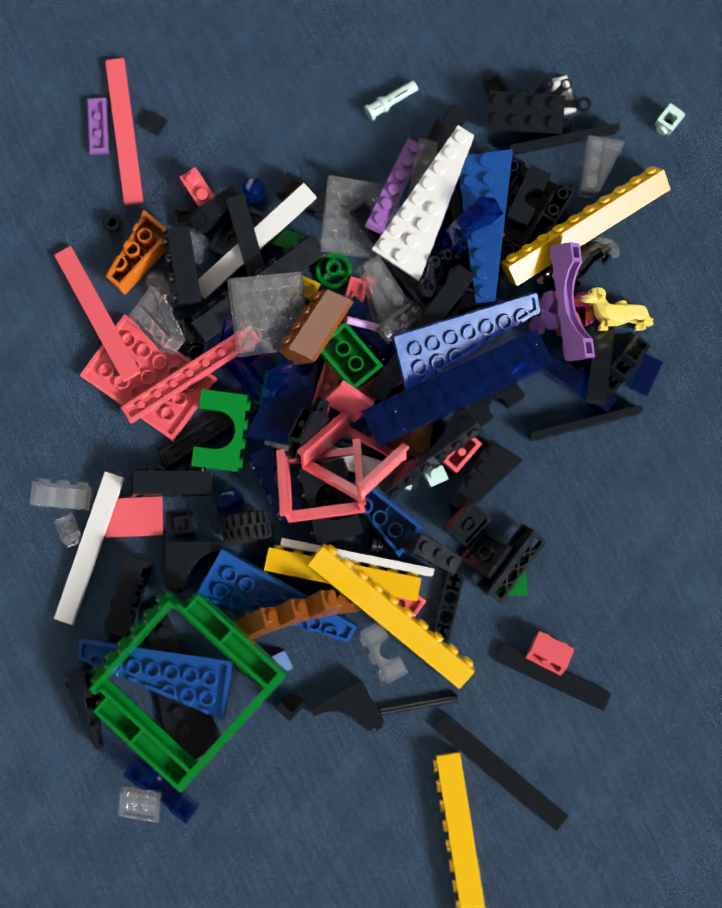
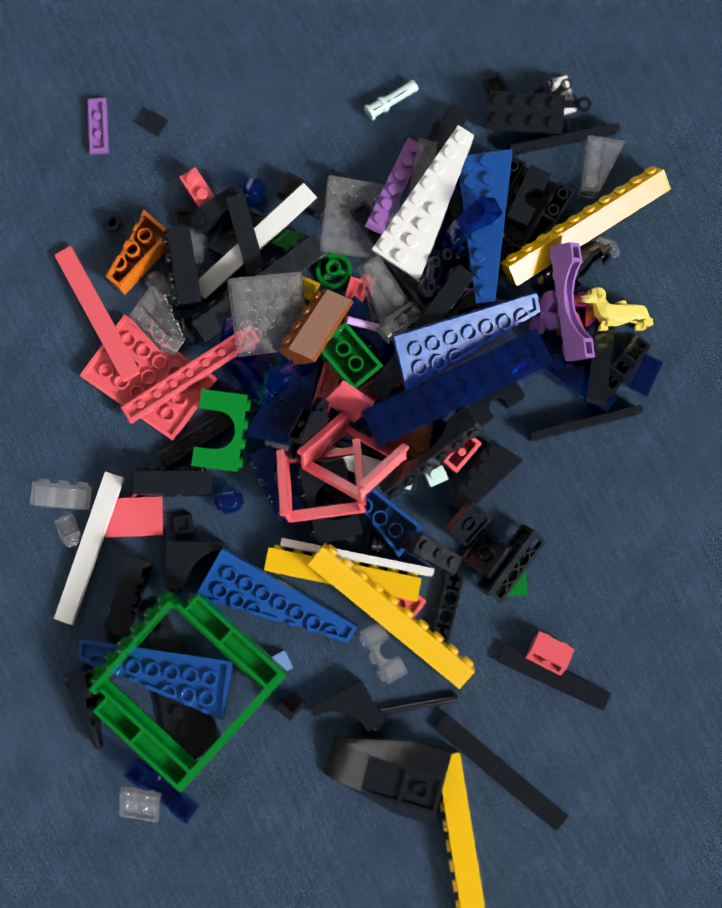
coral tile [106,58,144,205] -> none
black plate [186,342,205,360] -> none
black tyre [220,510,272,545] -> none
dark orange arch [234,590,362,639] -> none
light aqua brick [655,103,685,136] -> none
none -> black wedge [324,736,452,825]

